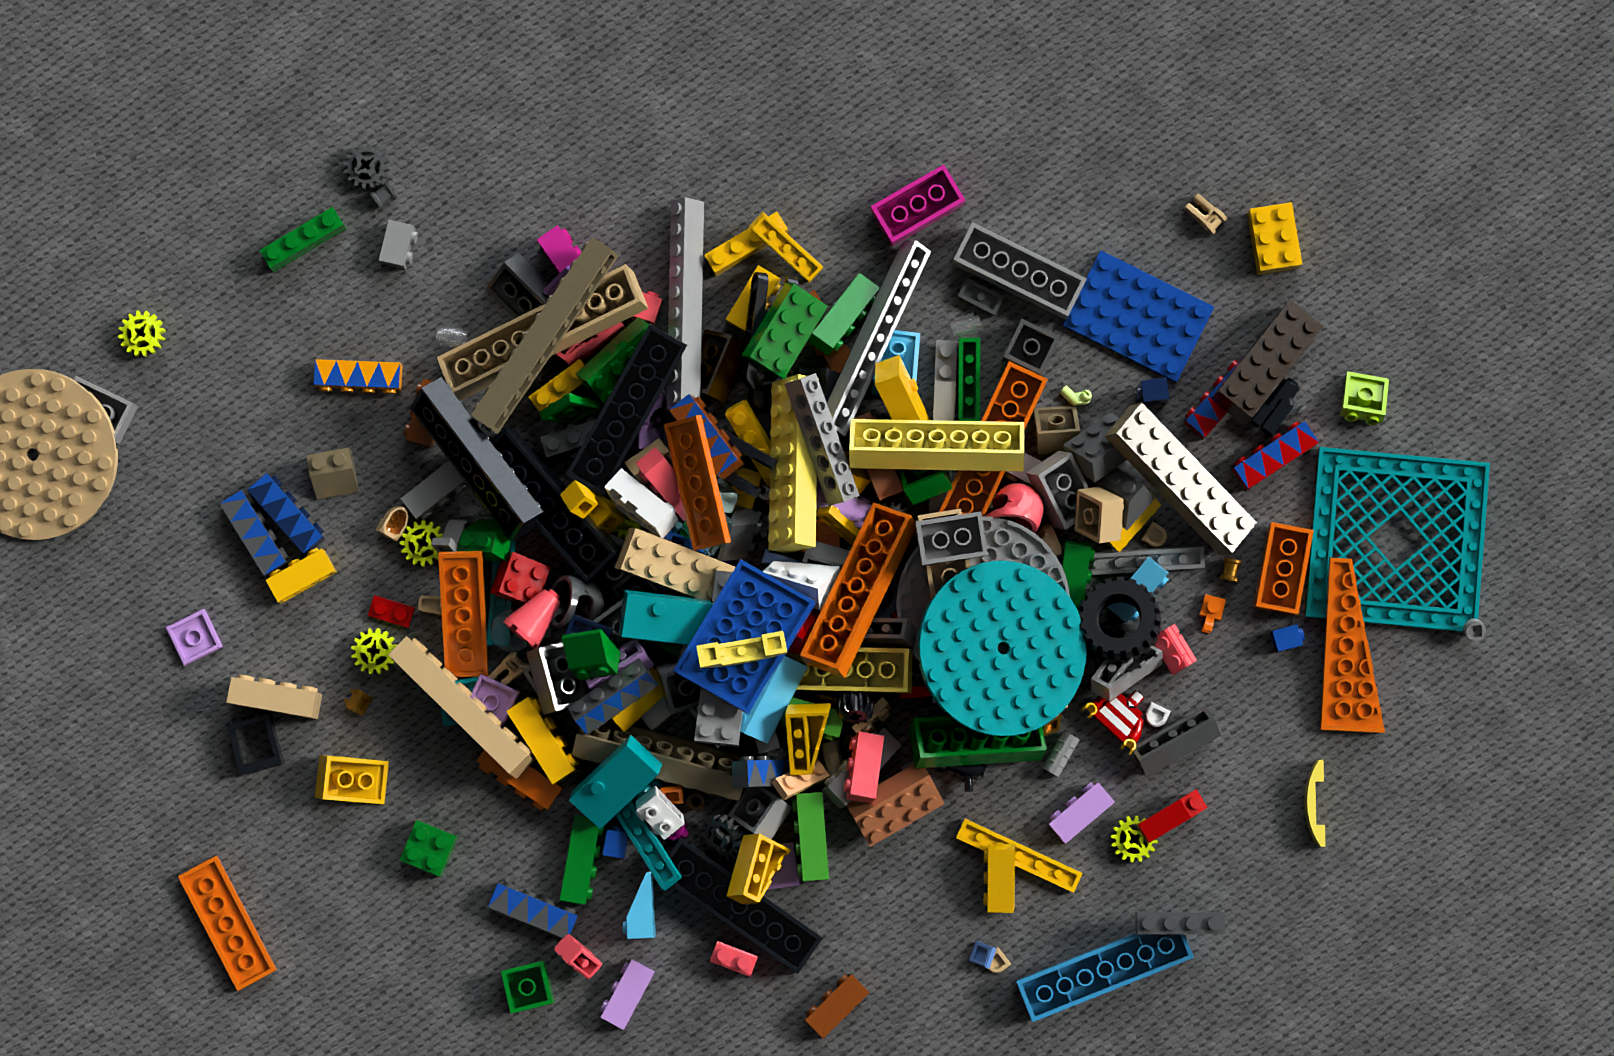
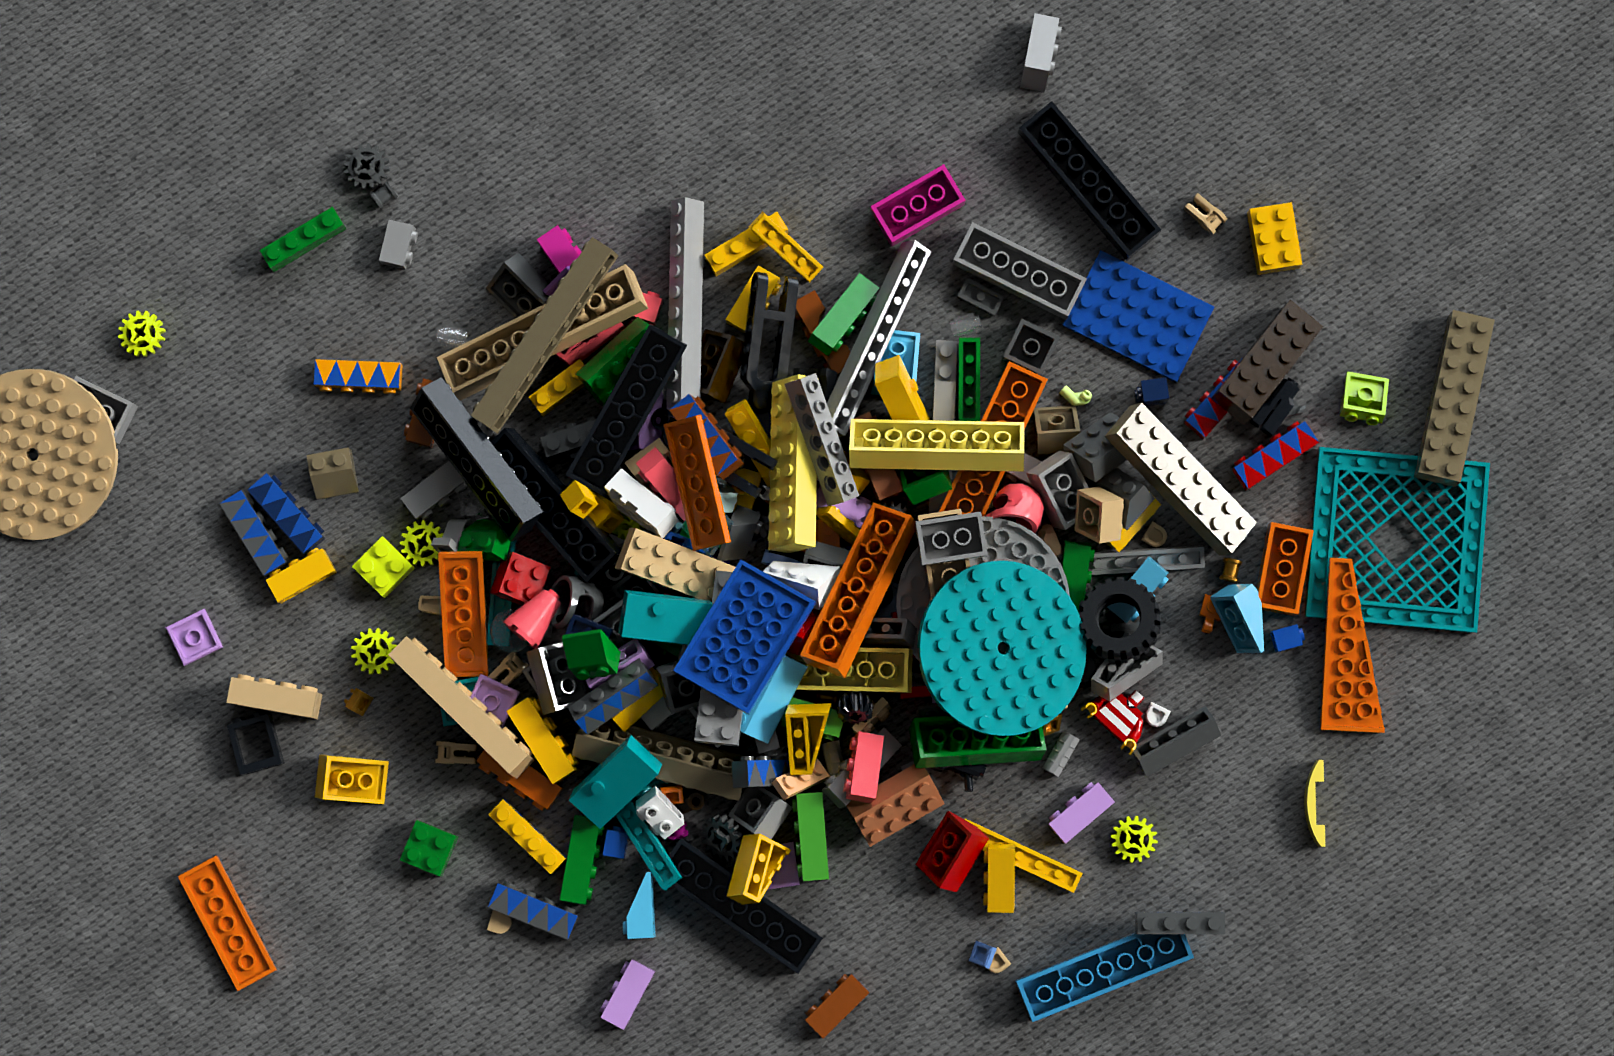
red plate [368,595,415,628] -> none
rock [375,506,409,541] -> none
green brick [501,960,555,1014] -> none
green plate [540,393,601,425] -> none
coral brick [554,934,602,979] -> none
light yellow slope [696,631,787,668] -> none
coral brick [710,941,758,977] -> none
green brick [742,282,828,379] -> none
red slope [1137,789,1208,843] -> none
coral brick [1154,624,1197,675] -> none
light grey tile [1463,619,1486,641] -> none
none -> neon yellow brick [352,536,415,598]
none -> tan piece [435,741,477,764]
none -> tan tile [487,910,512,934]
none -> yellow brick [488,799,567,874]
none -> red slope [915,811,989,892]
none -> black brick [1018,101,1161,261]
none -> wedge [1020,13,1062,92]
none -> medium azure slope [1210,584,1264,653]
none -> dark tan brick [1414,310,1495,487]

